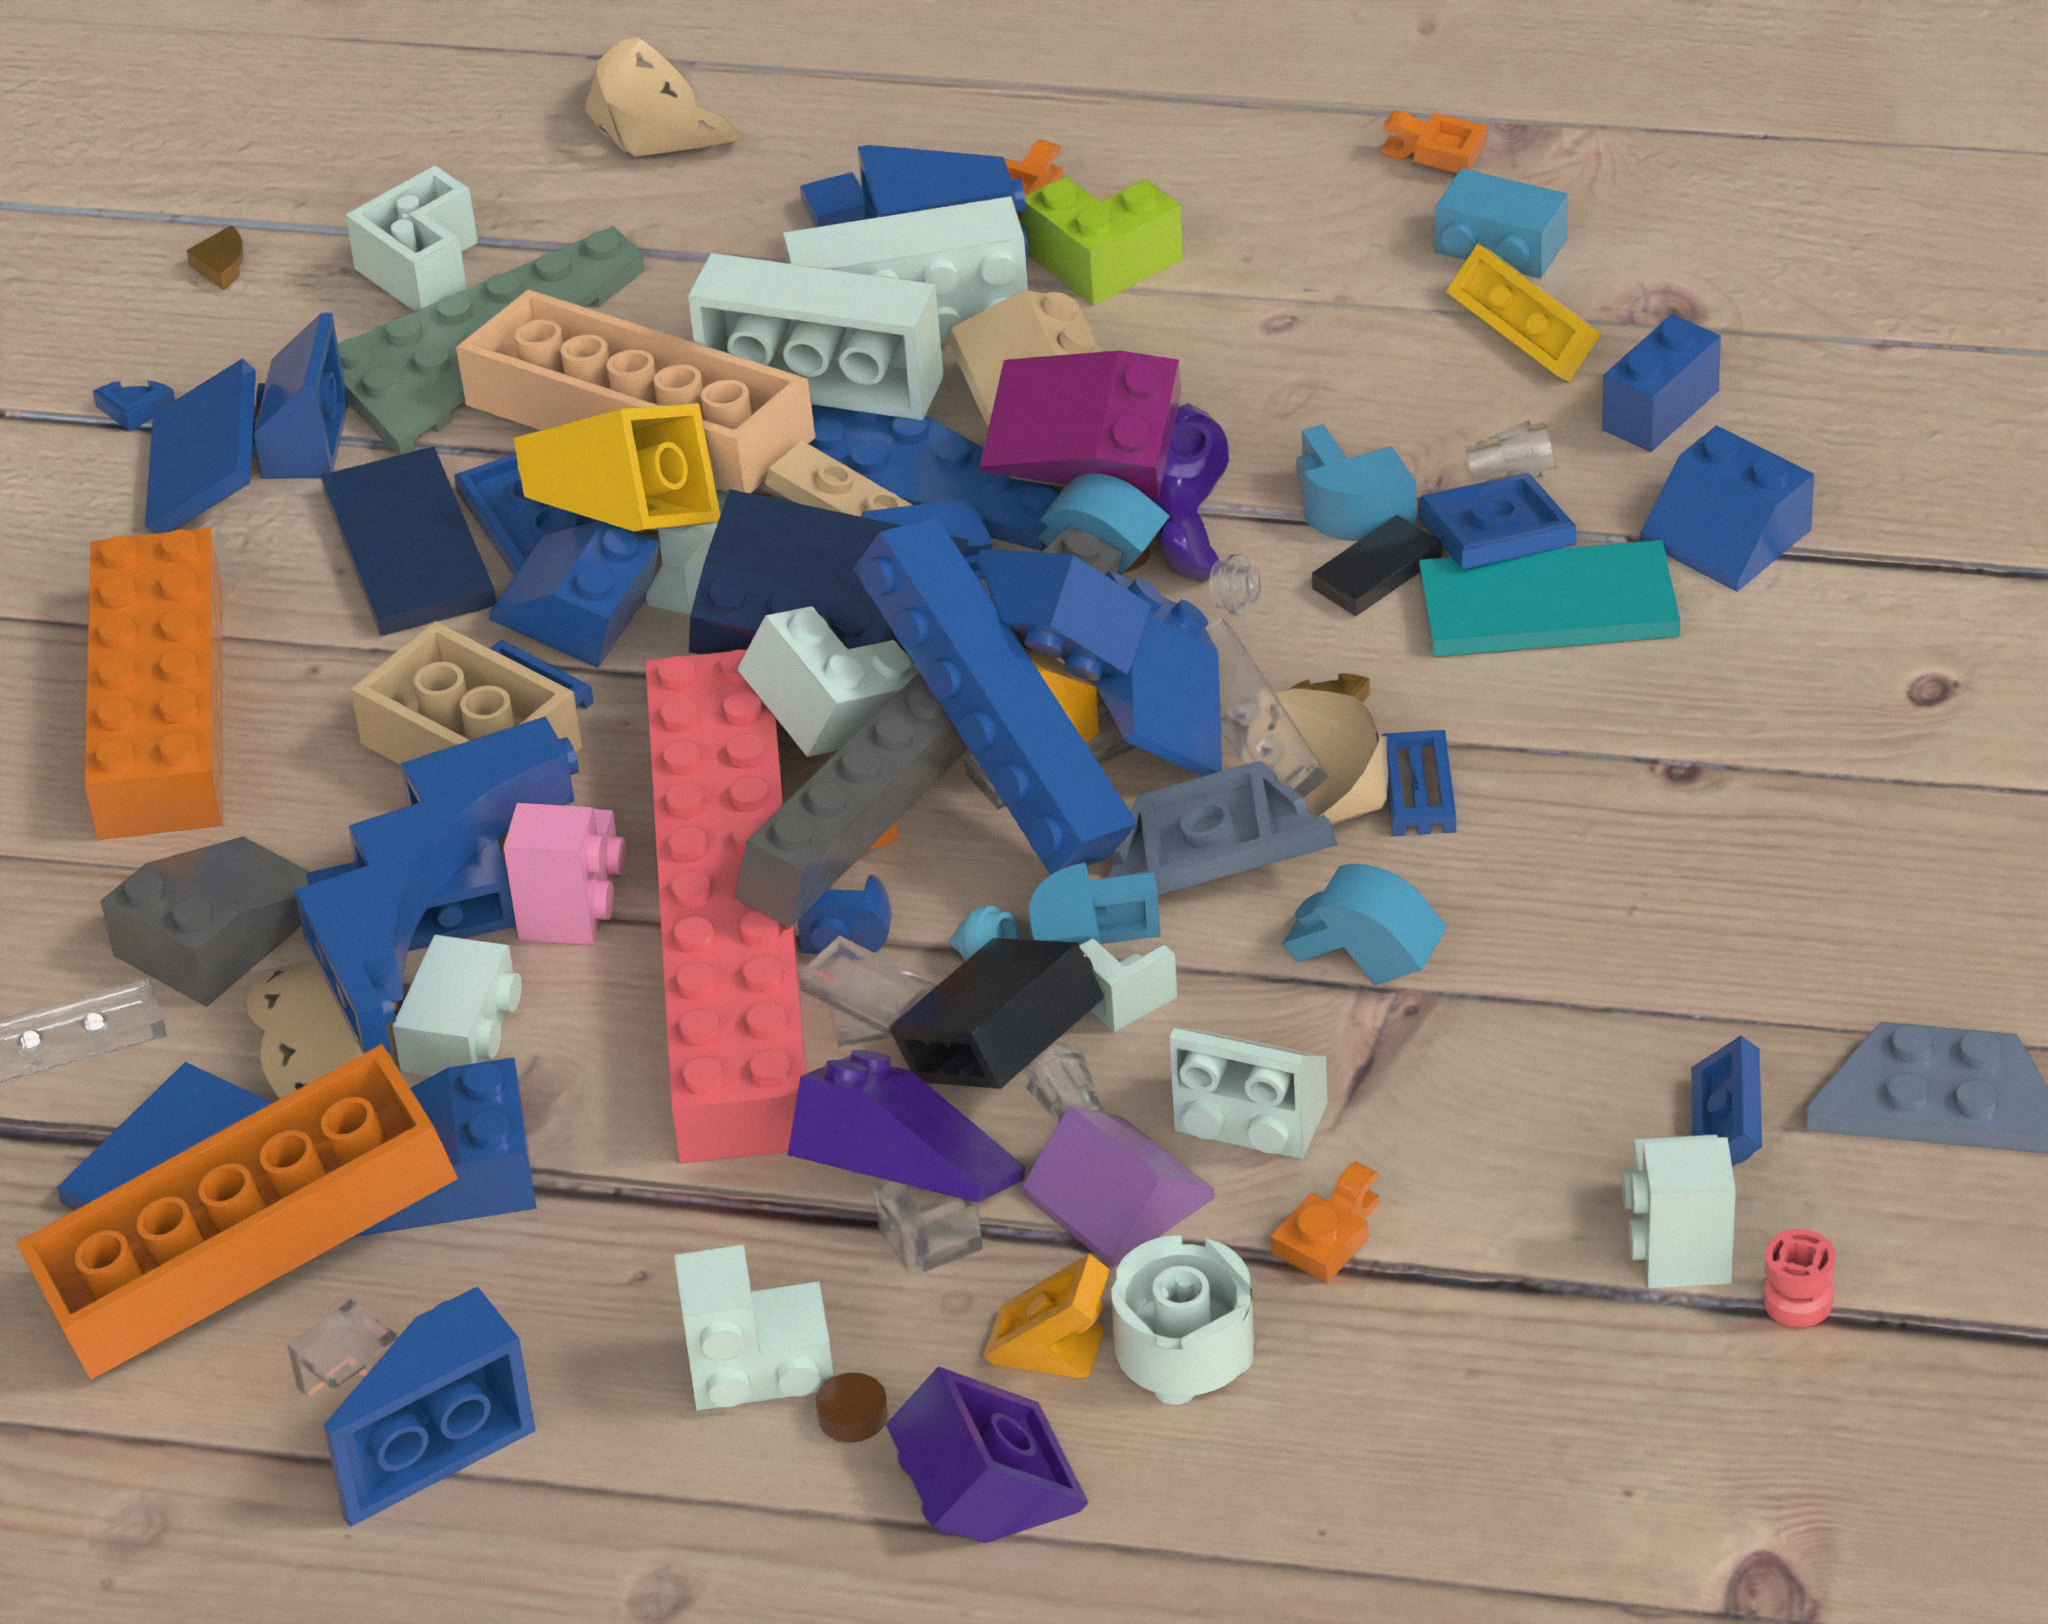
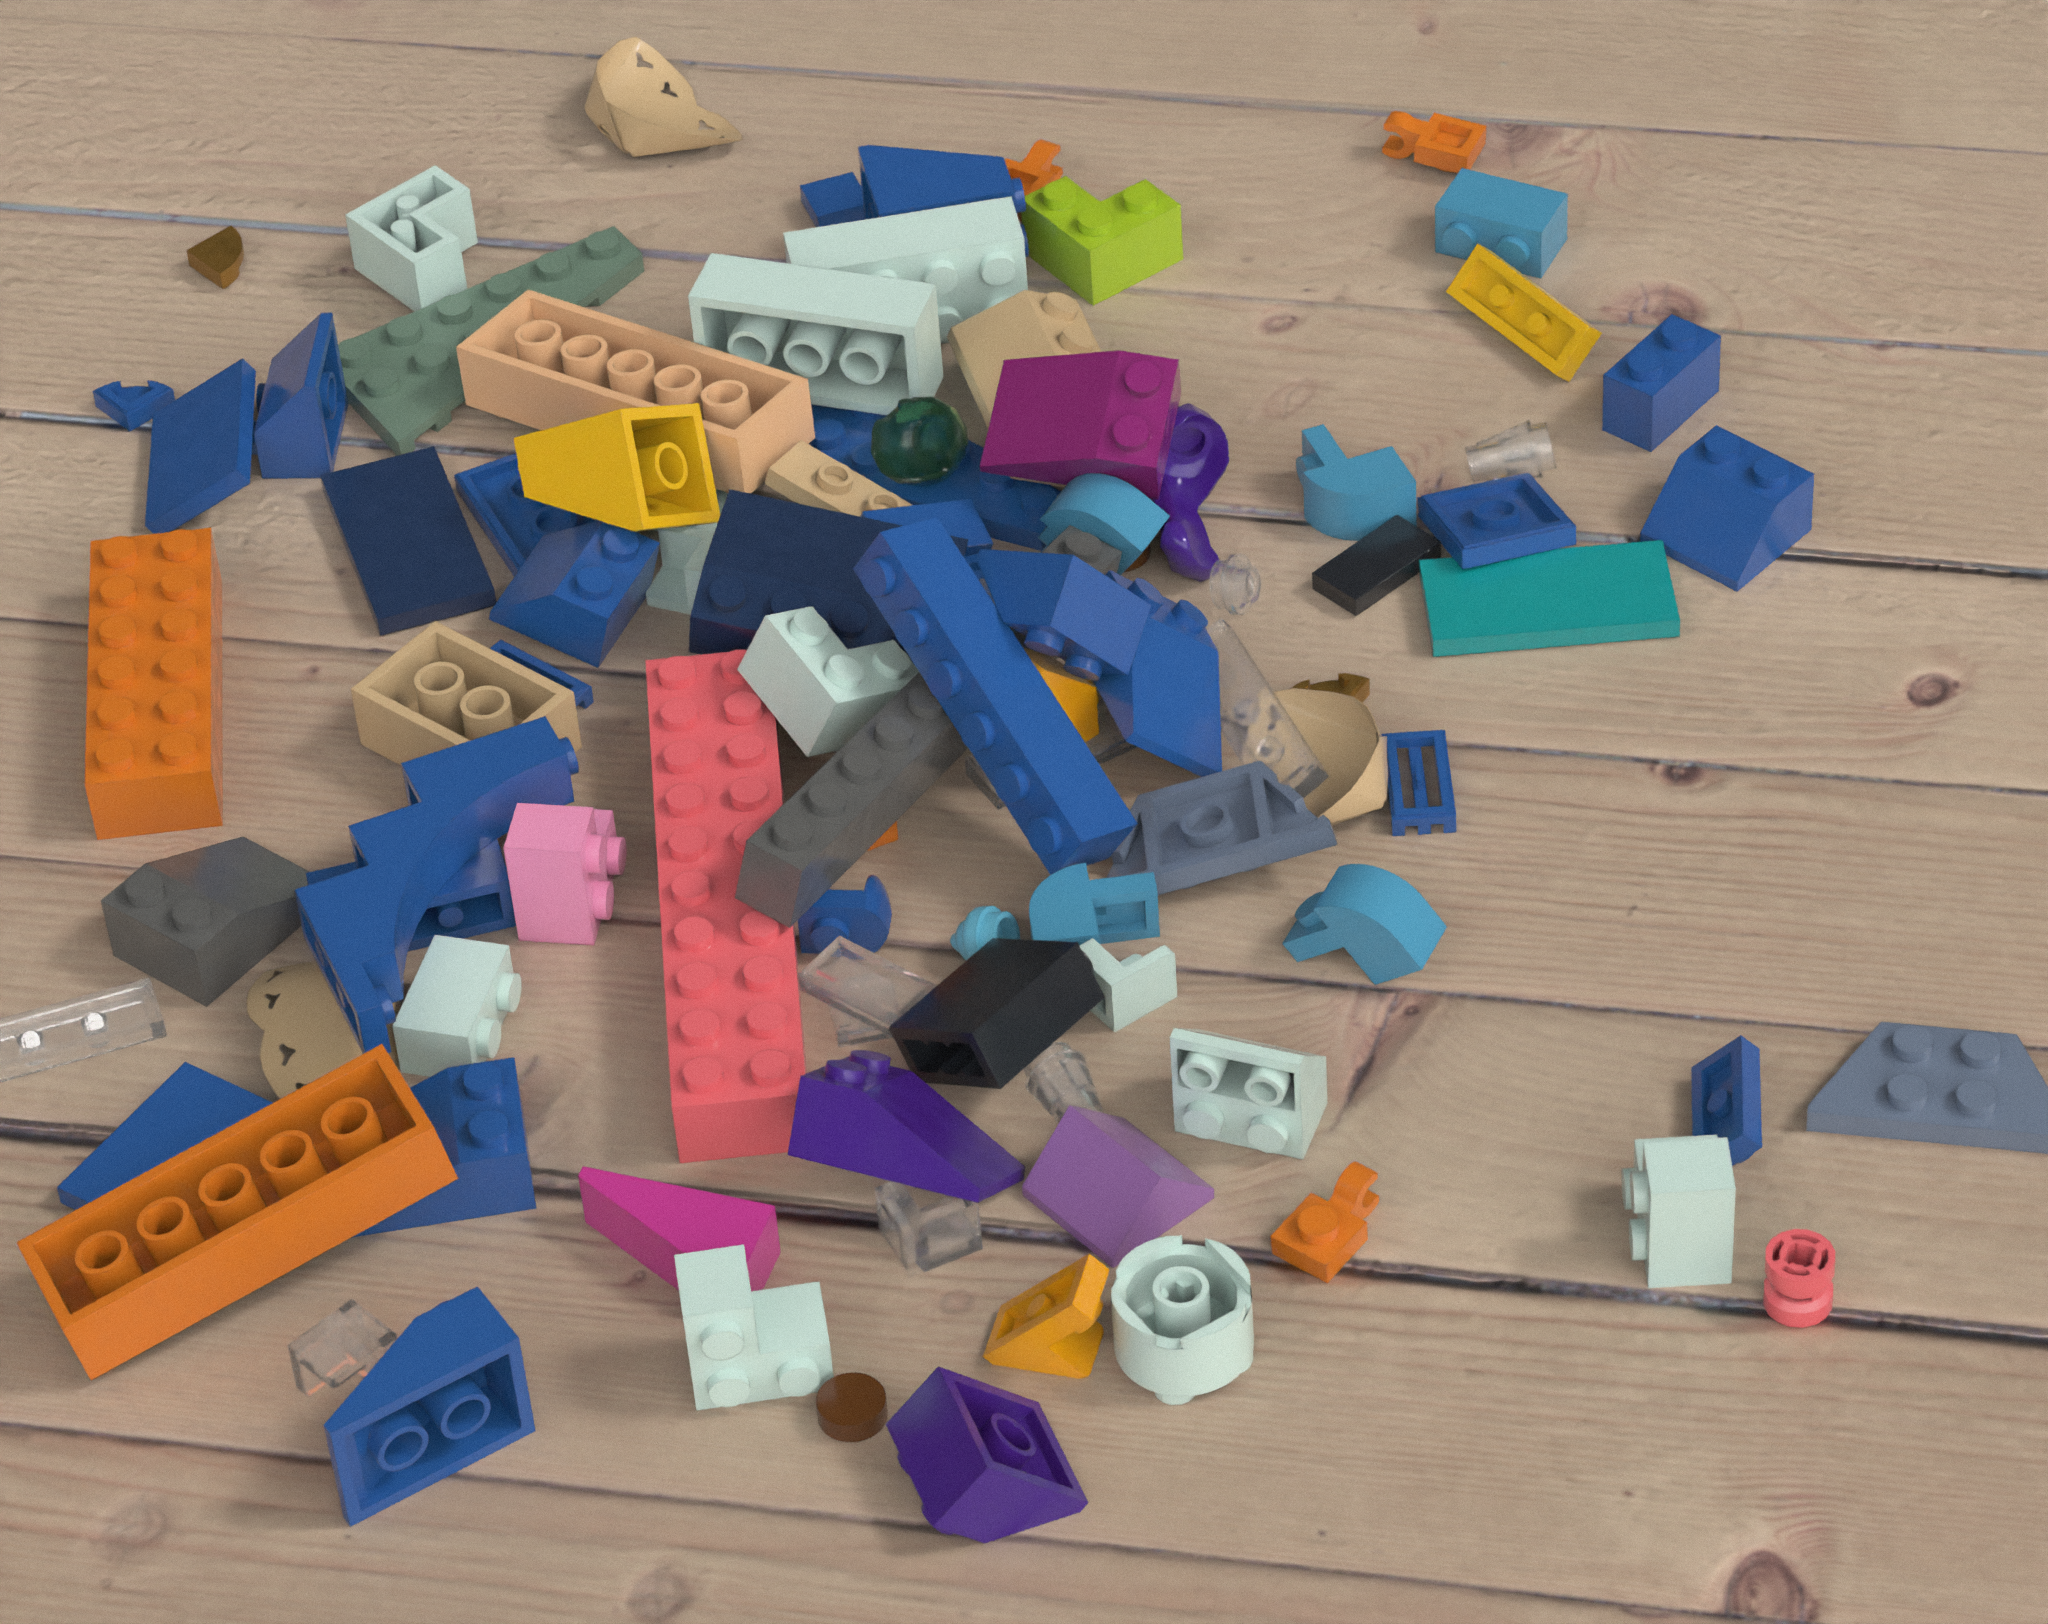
none -> dark pink slope [578,1166,781,1291]
none -> clear green hair [870,396,968,487]

